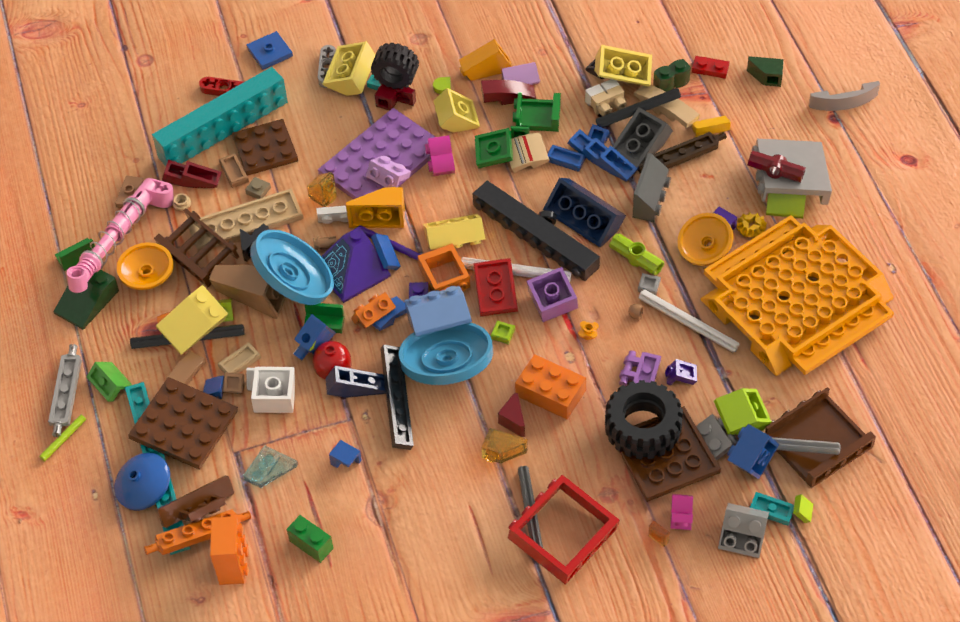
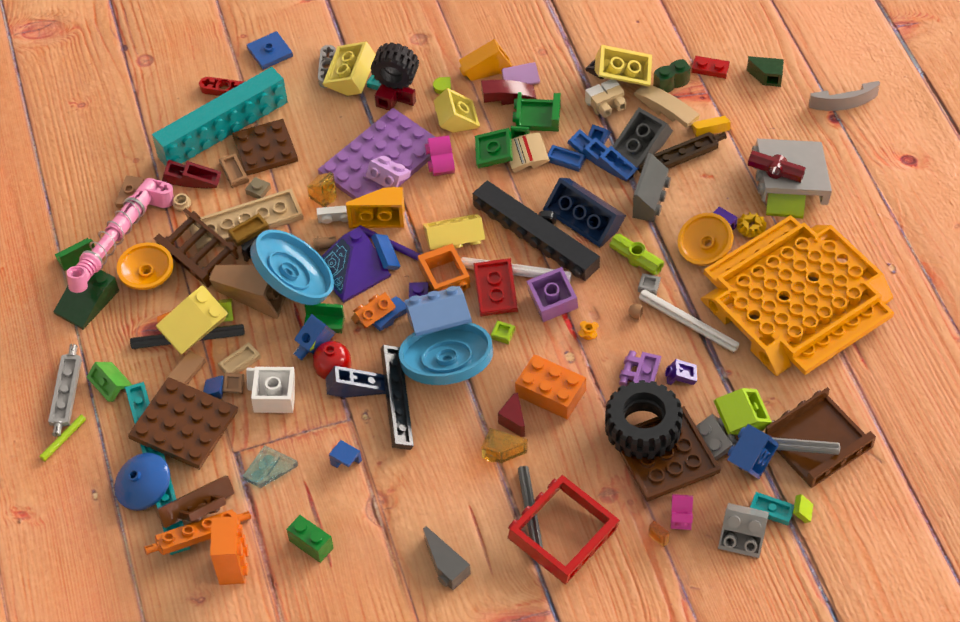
black axle [596,88,681,128] -> none
none -> pearl gold tile [228,213,270,247]
none -> dark grey slope [423,526,471,590]

